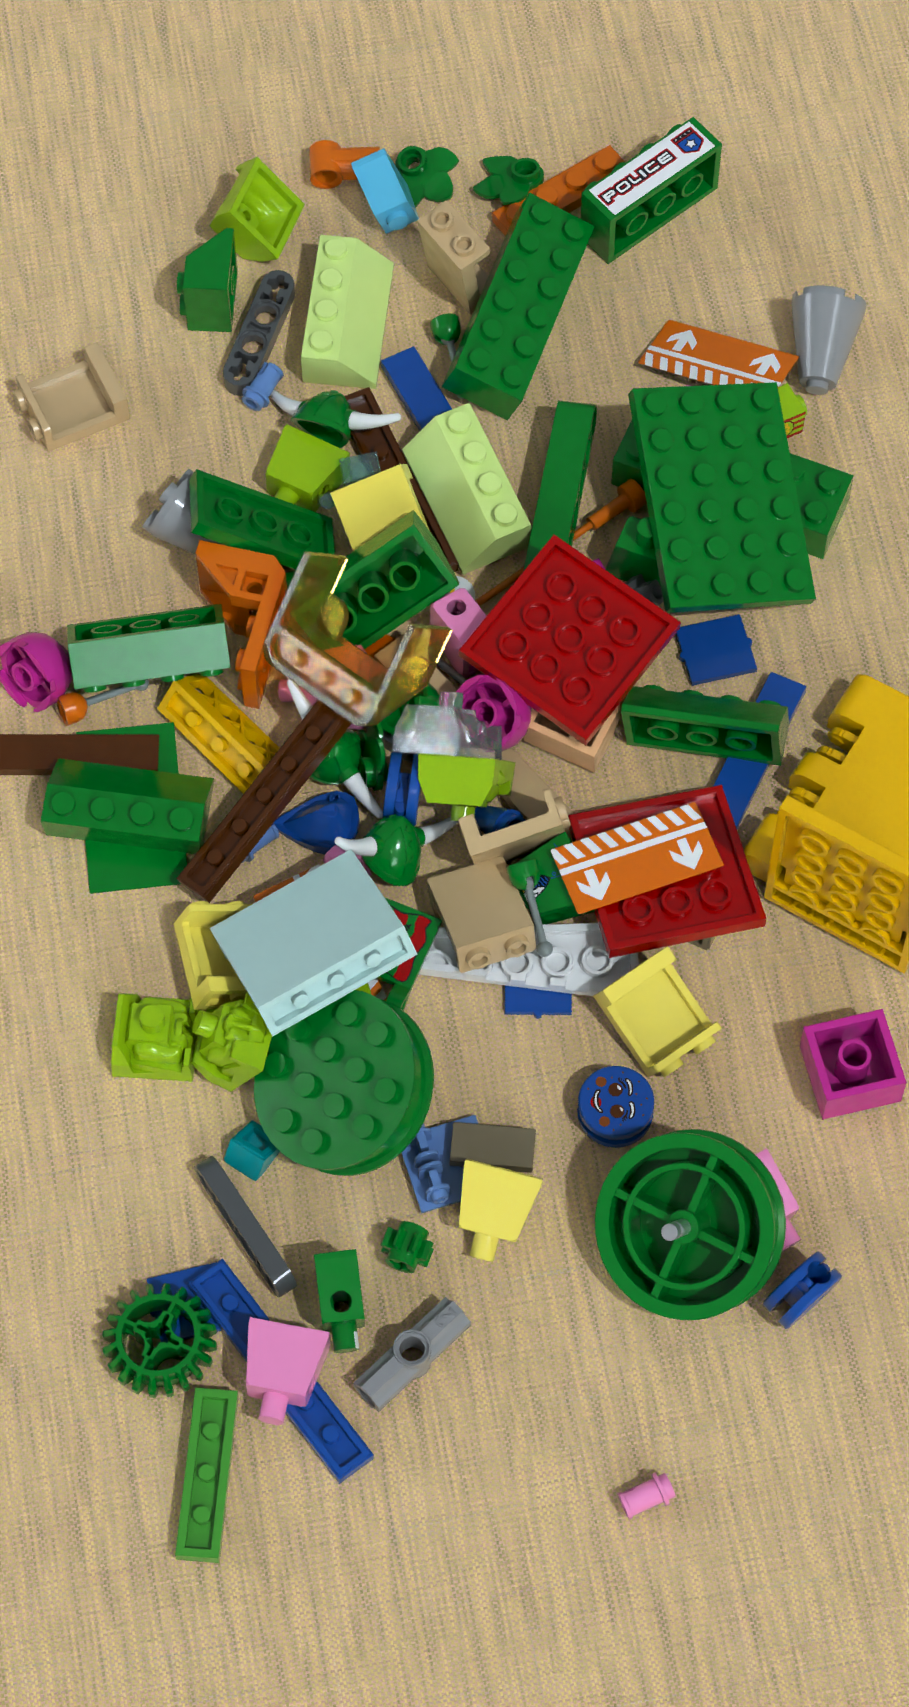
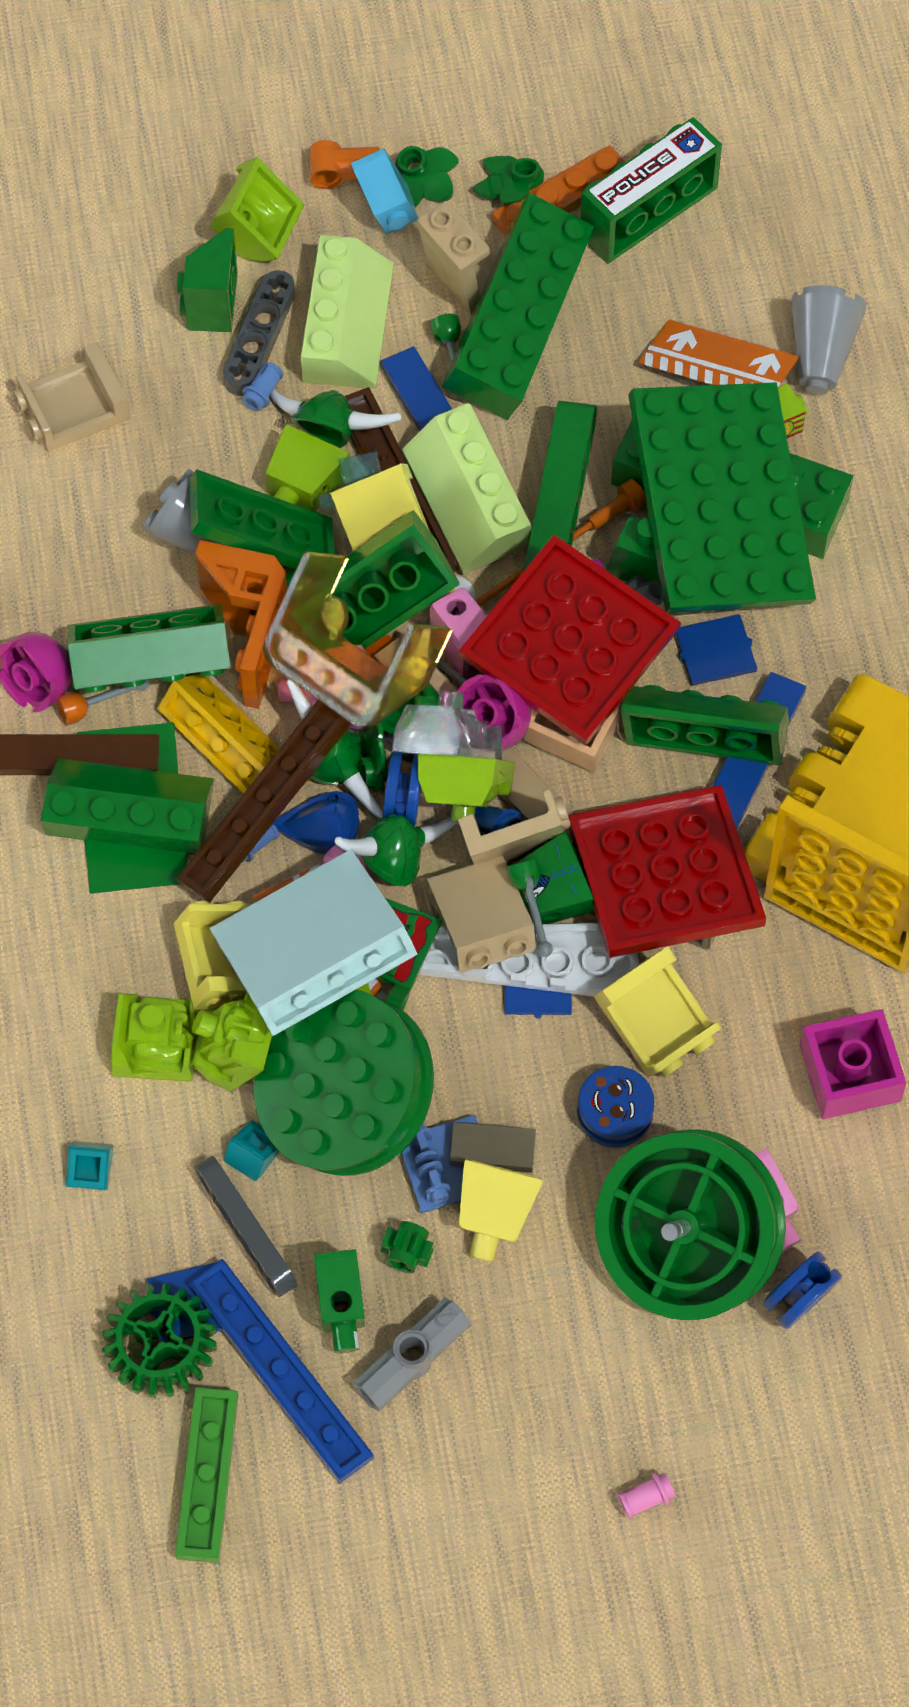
bright pink torso [246,1317,330,1425] -> none
orange sticker [551,802,724,914] -> none
none -> teal slope [66,1141,114,1190]

